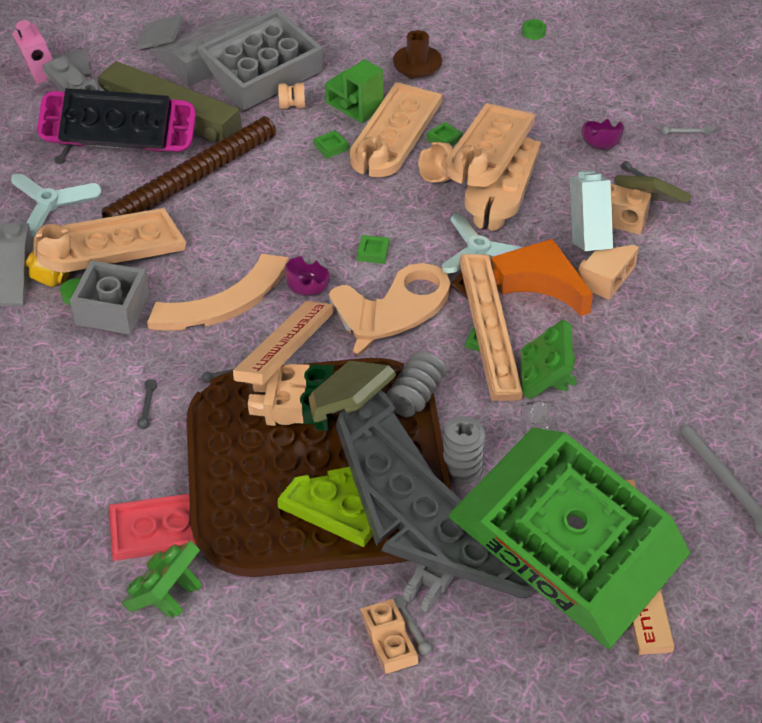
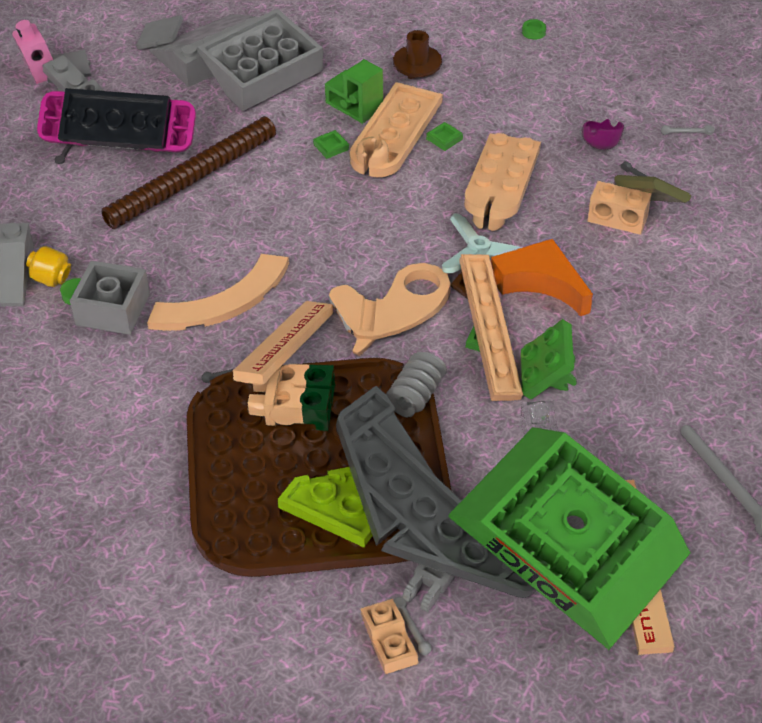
light aqua piece [11,174,102,237] -> none
light nougat plate [33,208,186,272] -> none
olive brick [97,61,242,142] -> none
coral tile [109,494,196,561] -> none
bright green plate [121,541,202,618] -> none
dark grey hinge [137,379,157,429] -> none
light nougat wheel [278,83,305,109] -> none
magenta hair [285,256,330,296] -> none
olive tile [308,360,396,422] -> none
bright green tile [357,235,389,264] -> none
light nougat hair [418,142,454,183] -> none
light grey piece [443,416,485,484] -> none
light nougat plate [446,103,536,186] -> none
light aqua brick [570,170,613,251] -> none
light nougat slope [578,245,639,300] -> none

